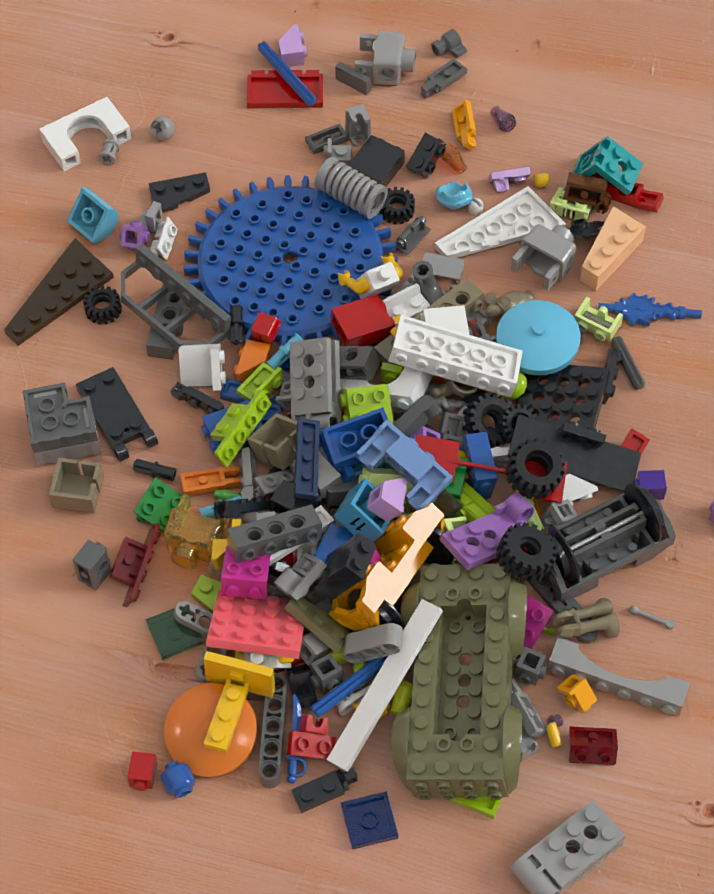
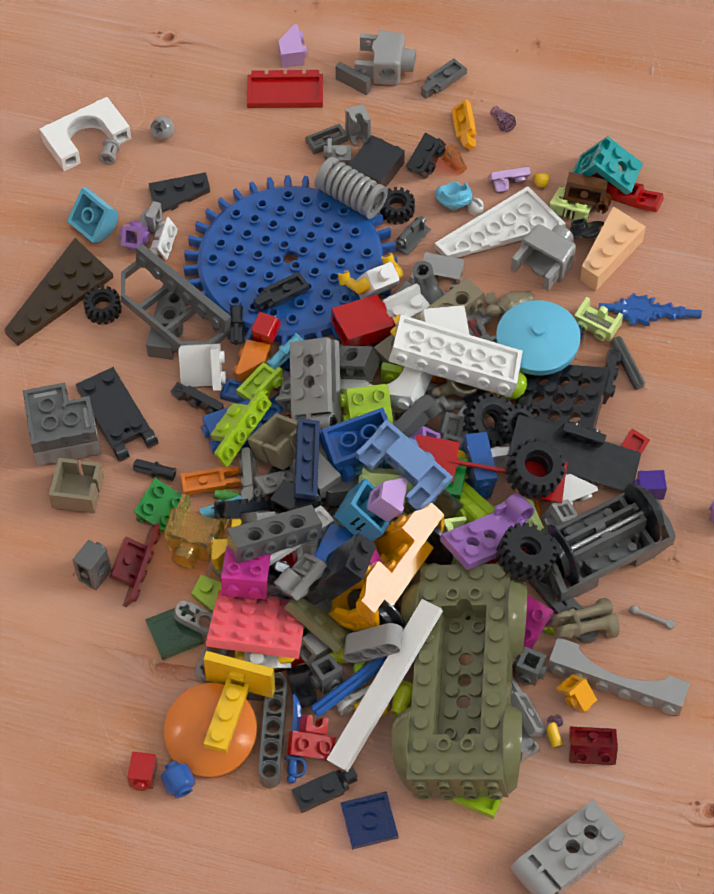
blue axle [258,41,316,106] -> none
dark grey piece [431,29,467,58] -> none
none -> black hinge [253,272,310,312]

